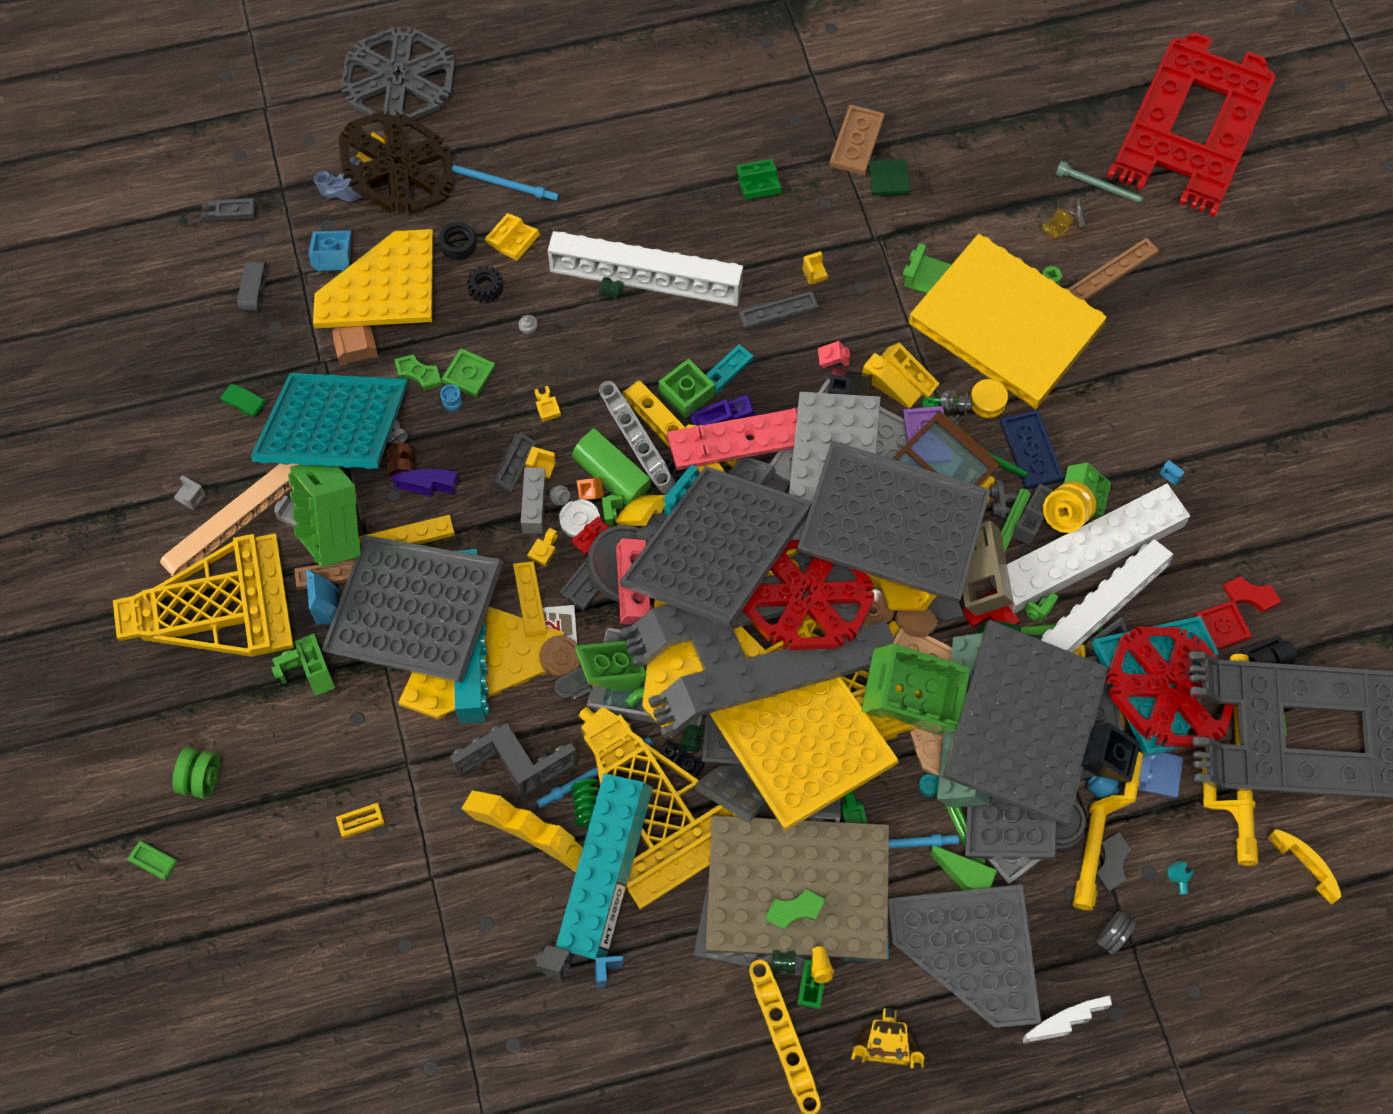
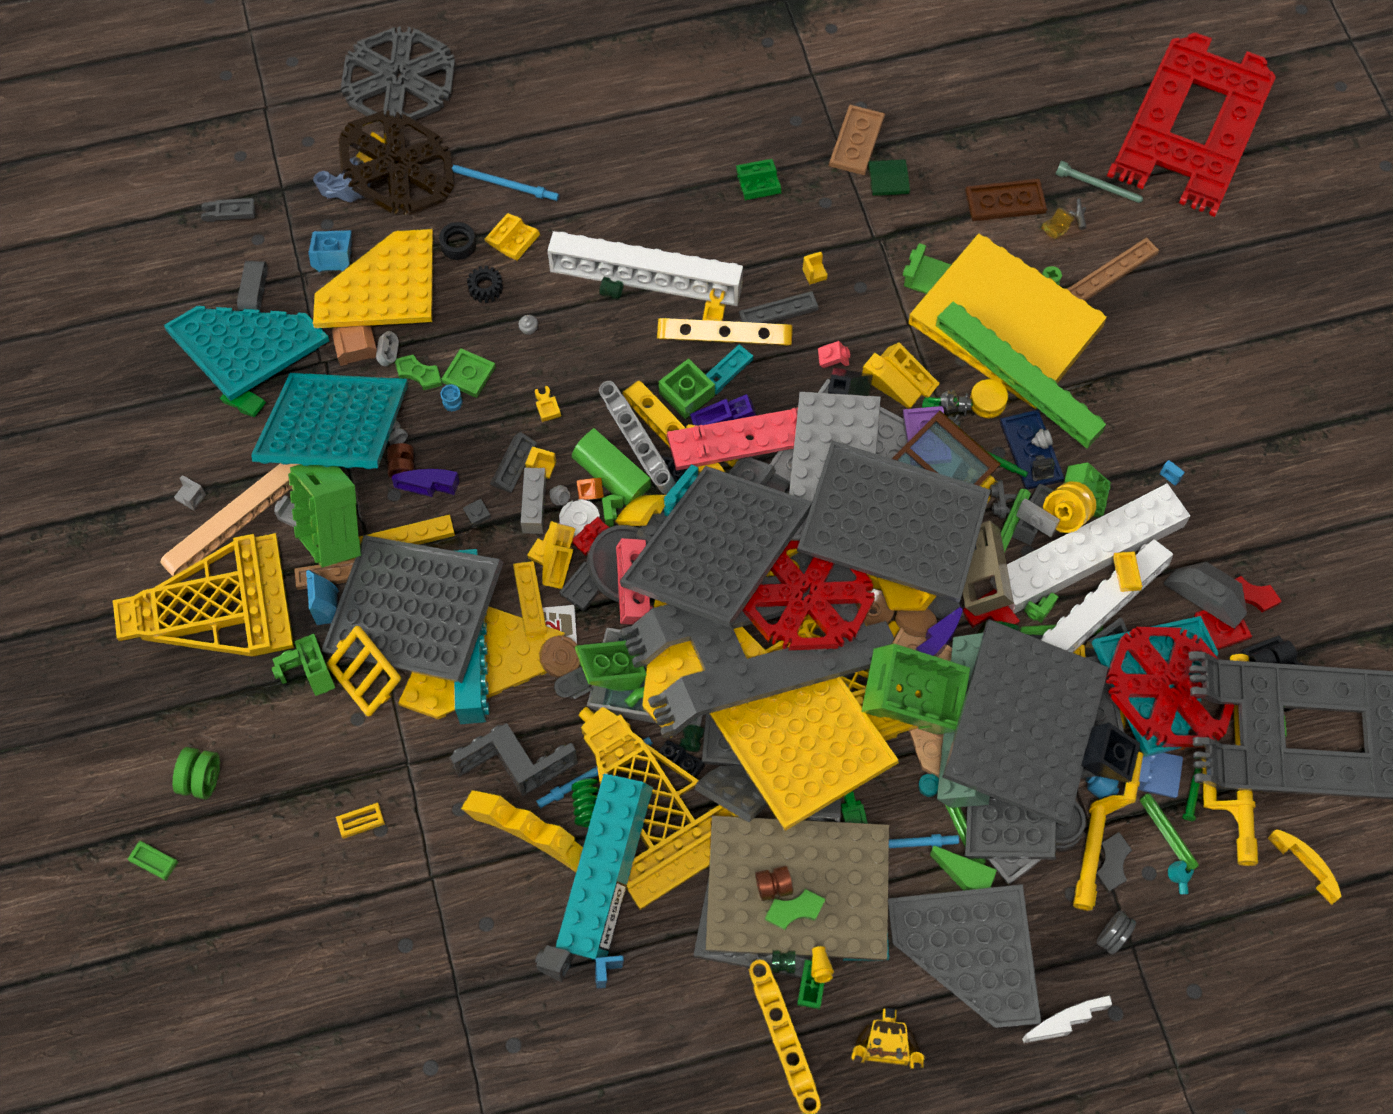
none -> teal plate [164,306,329,401]
none -> yellow bar [326,626,401,717]
none -> light grey beam [376,331,399,367]
none -> dark grey plate [463,499,491,527]
none -> yellow slope [542,521,576,589]
none -> beam [657,318,793,345]
none -> yellow plate [703,288,726,321]
none -> copper wheel [755,865,793,901]
none -> dark purple slope [916,607,963,657]
none -> bright green brick [936,301,1106,449]
none -> reddish brown tile [965,179,1047,221]
none -> light grey plate [1016,498,1060,537]
none -> light grey plate [1031,429,1053,449]
none -> clear smoke tile [1032,455,1055,481]
none -> yellow tile [1113,552,1143,592]
none -> bright green axle [1140,794,1199,872]
none -> dark grey wedge [1164,562,1247,629]
none -> green piece [1182,768,1202,821]

